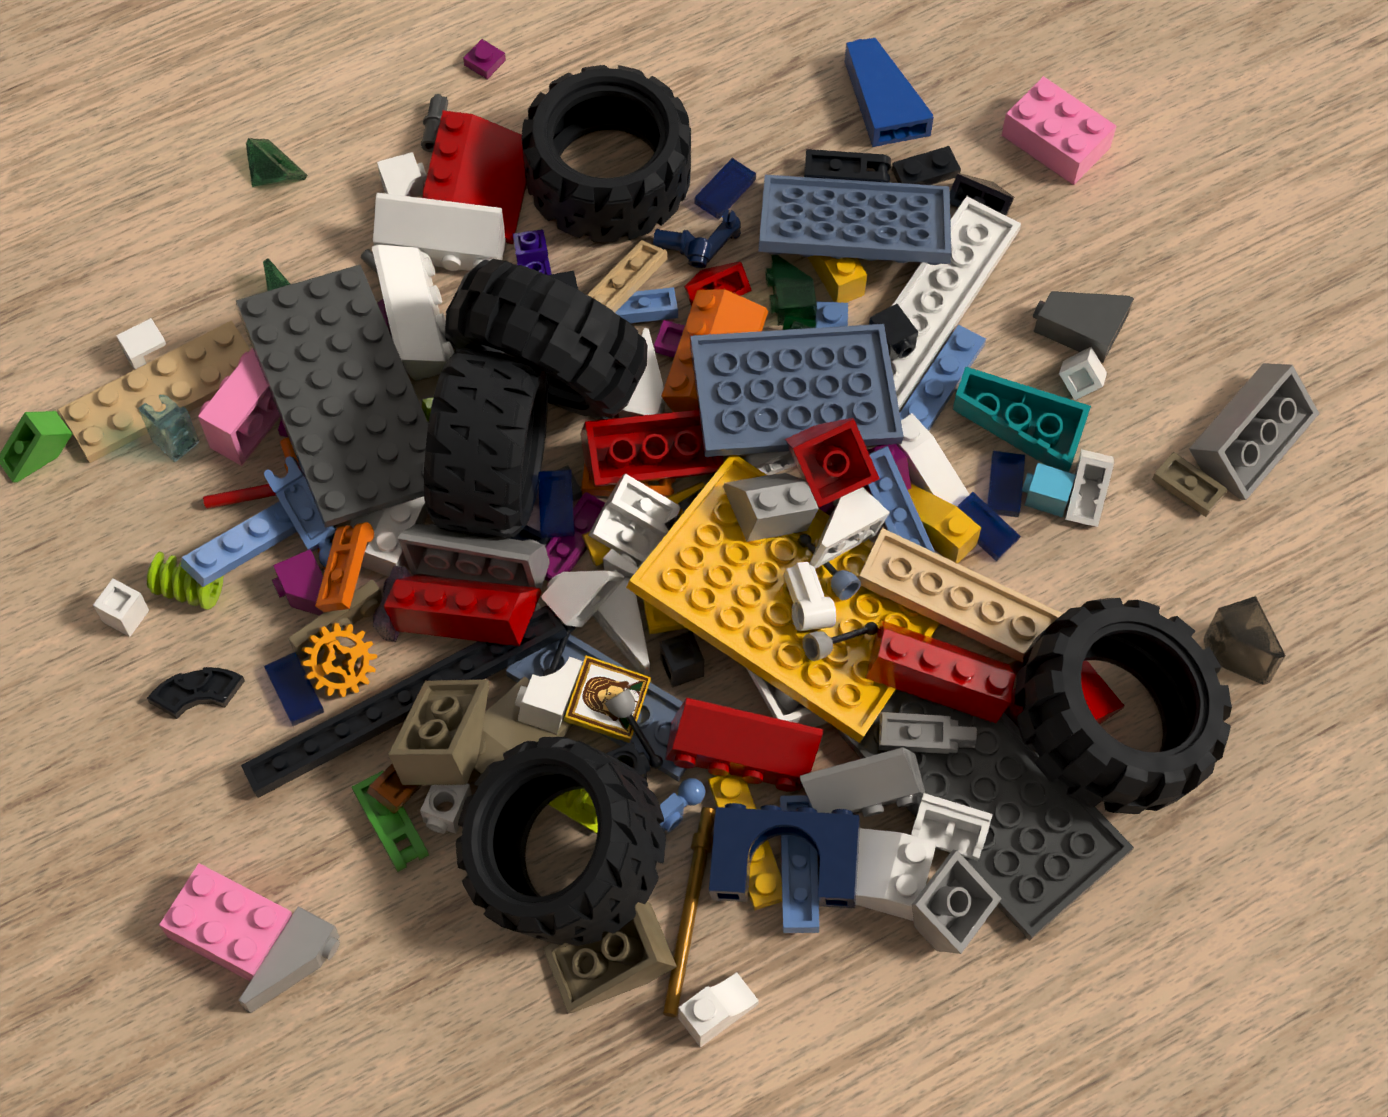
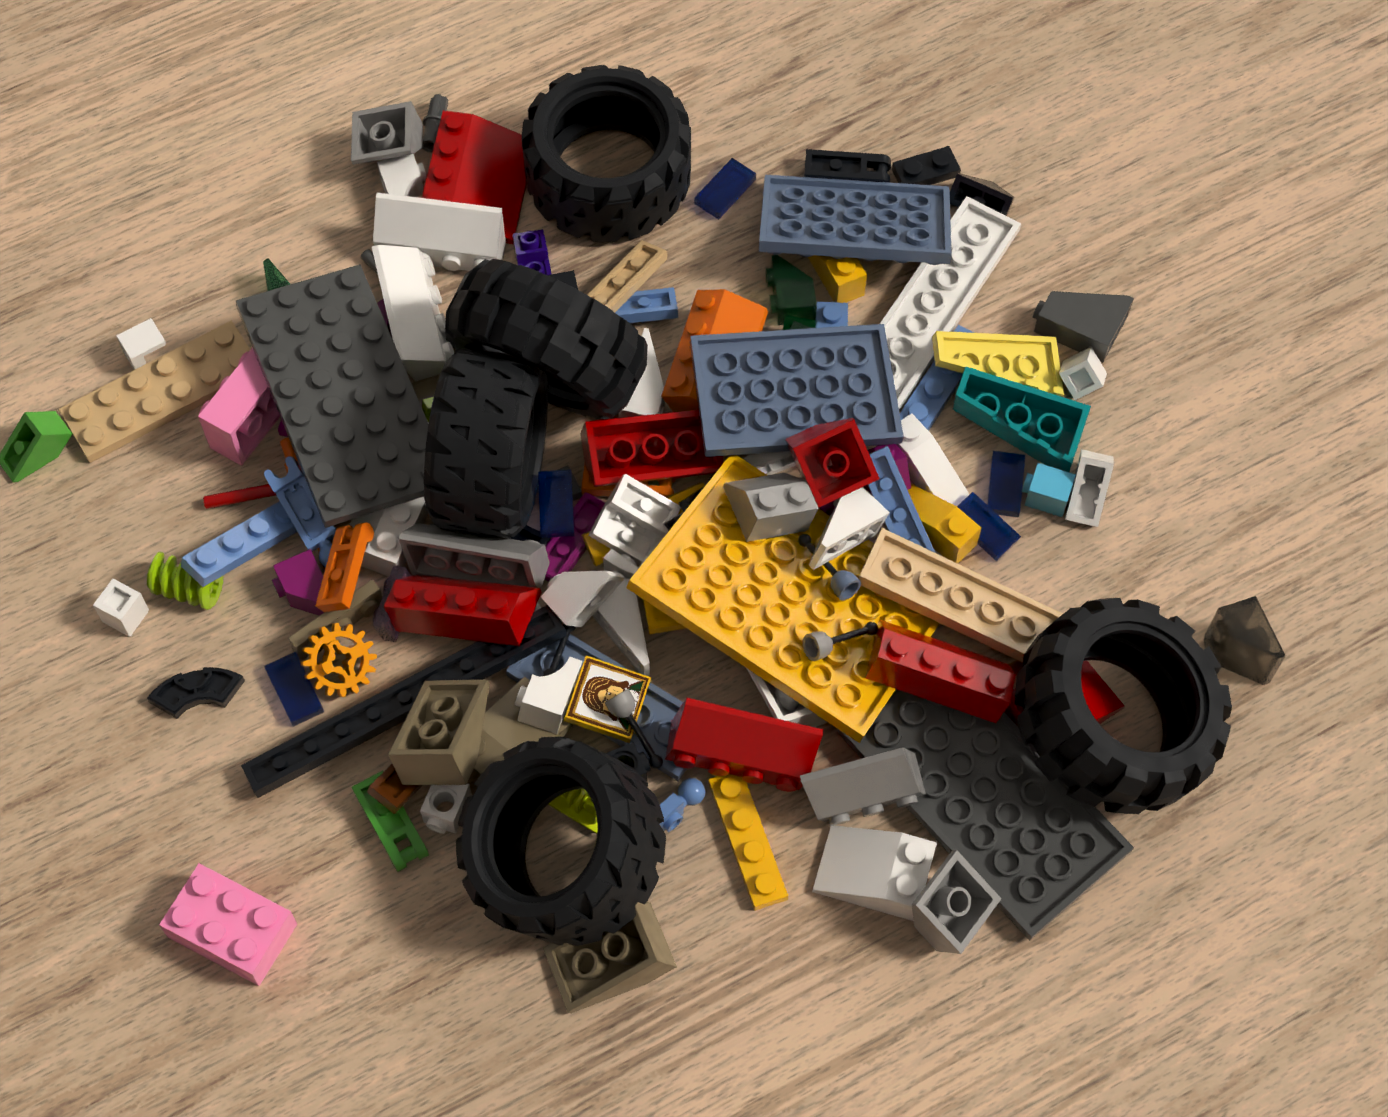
clear light blue hinge [138,395,200,462] -> none
light grey slope [239,906,340,1013] -> none
clear green slope [246,138,308,187] -> none
magenta plate [463,39,506,80] -> none
dark blue pin [653,210,741,268] -> none
magenta plate [654,320,685,358] -> none
black brick [660,631,705,688] -> none
pearl gold bar [663,807,715,1017] -> none
white arch [678,972,759,1047] -> none
red slope [684,261,752,307] -> none
dark blue arch [709,803,860,909] -> none
medium blue plate [780,795,819,933] -> none
white piece [784,562,836,631] -> none
blue slope [844,37,934,147] -> none
black brick [869,303,918,361] -> none
light grey hinge [878,712,977,754] -> none
white hinge [911,793,993,861] -> none
bright pink brick [1001,76,1116,185] -> none
dark tan plate [1152,452,1228,517] -> none
light grey slope [1189,363,1319,500] -> none
none -> light grey slope [351,101,423,165]
none -> light yellow wing [932,331,1064,397]

